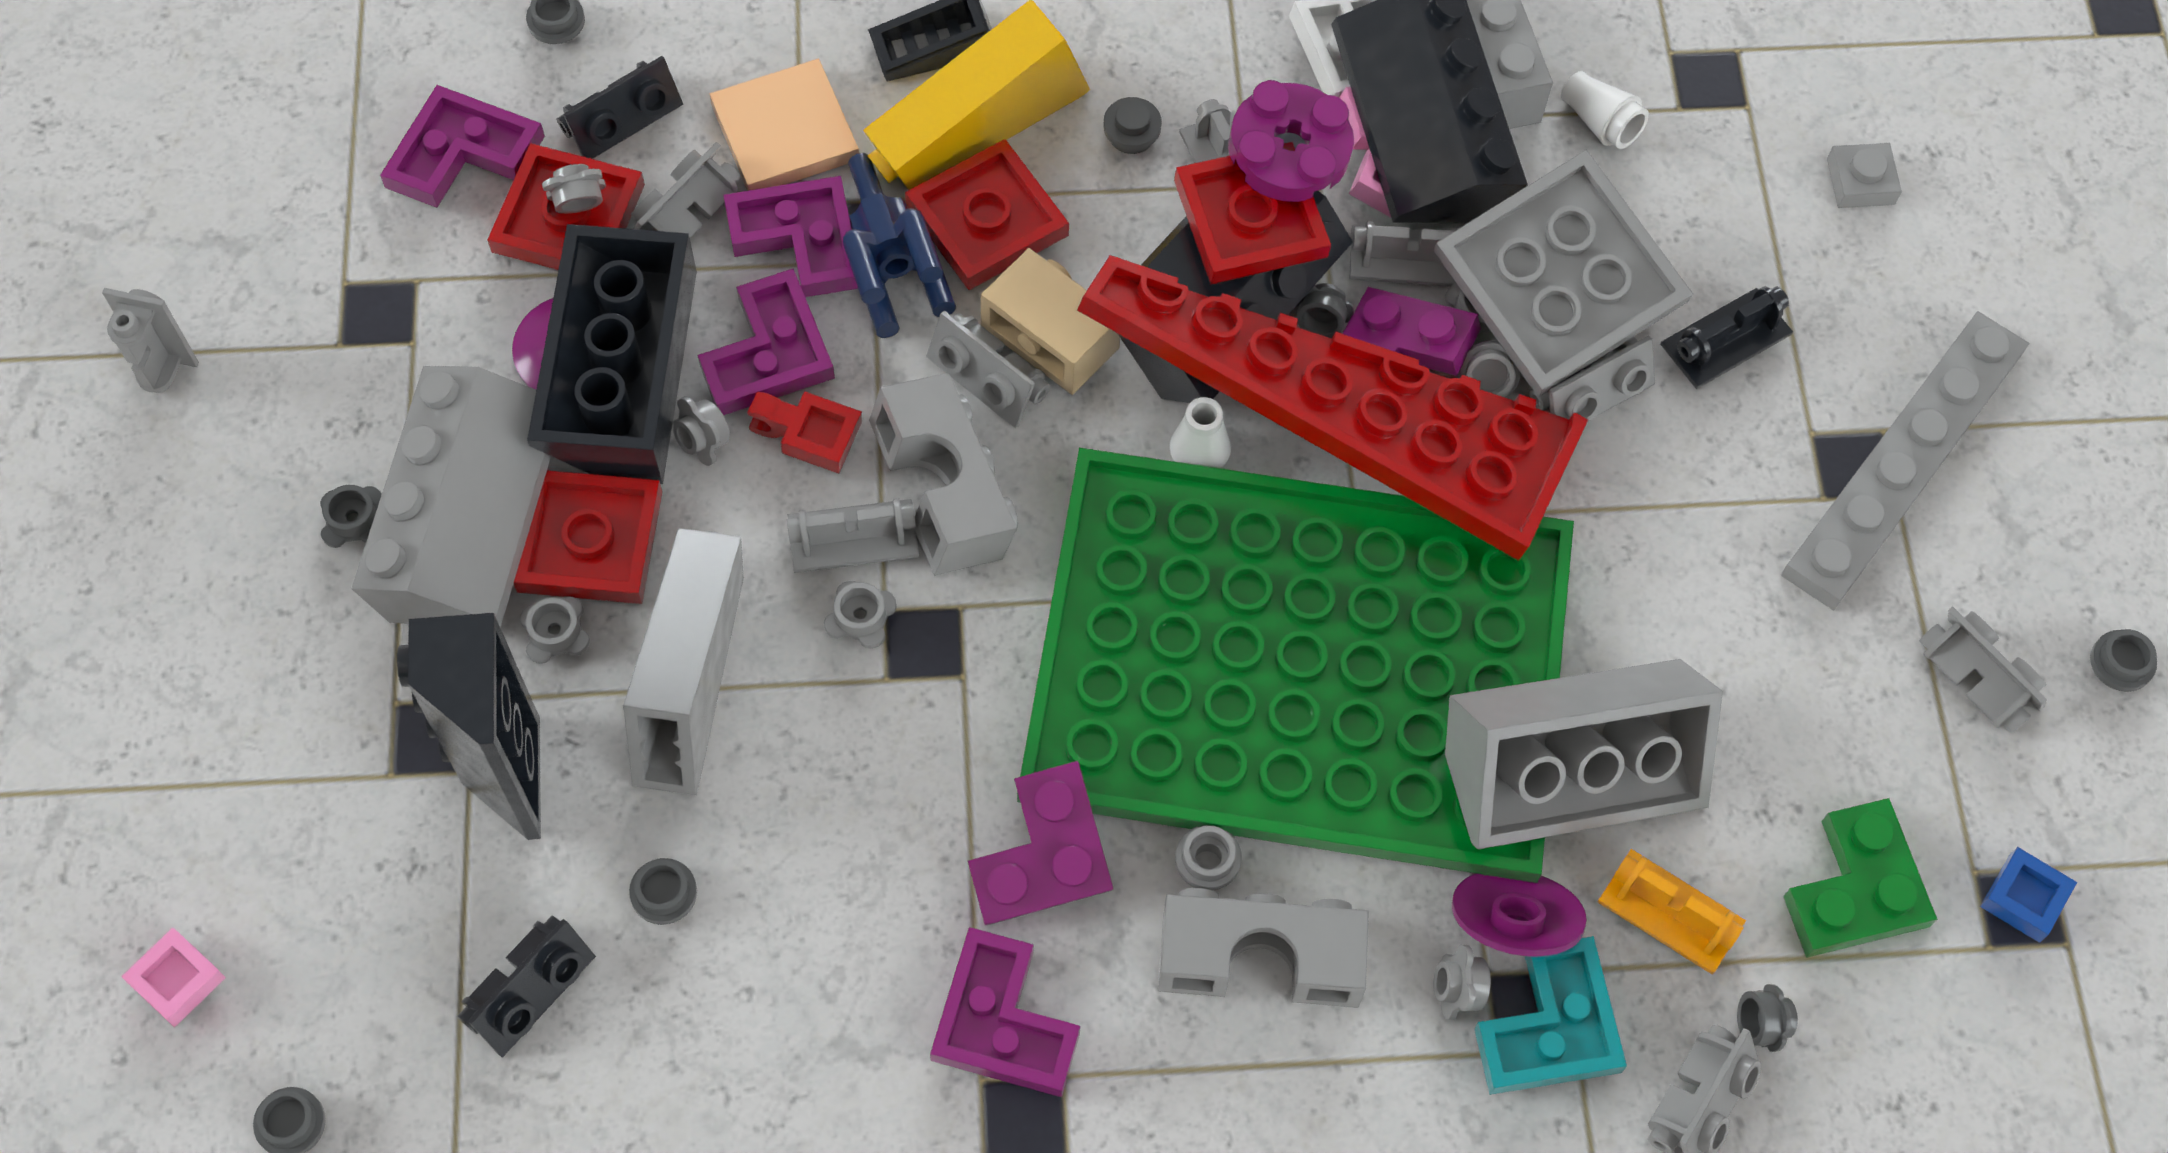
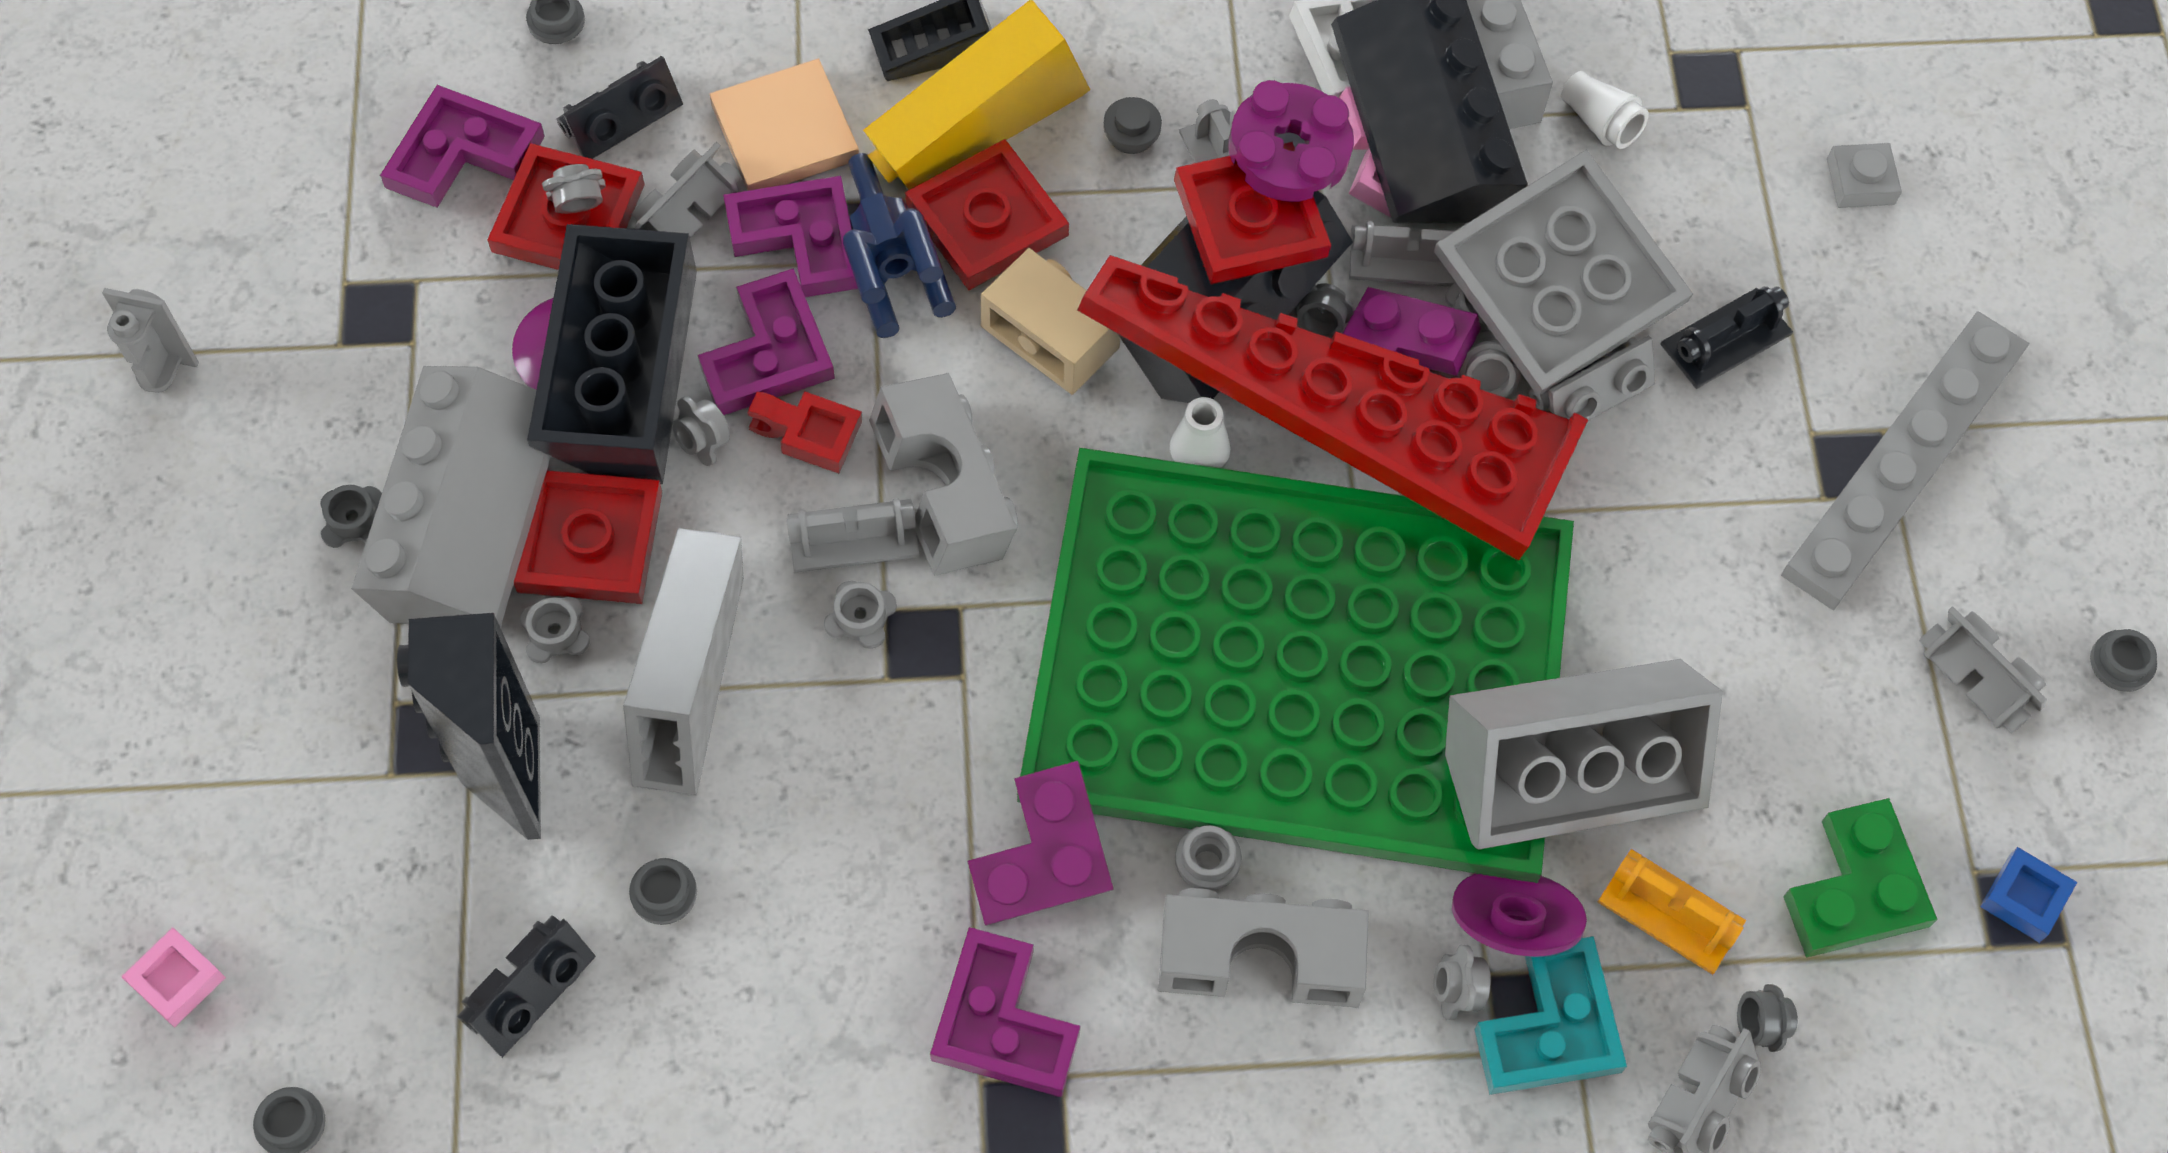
light grey hinge [926,311,1050,428] -> none

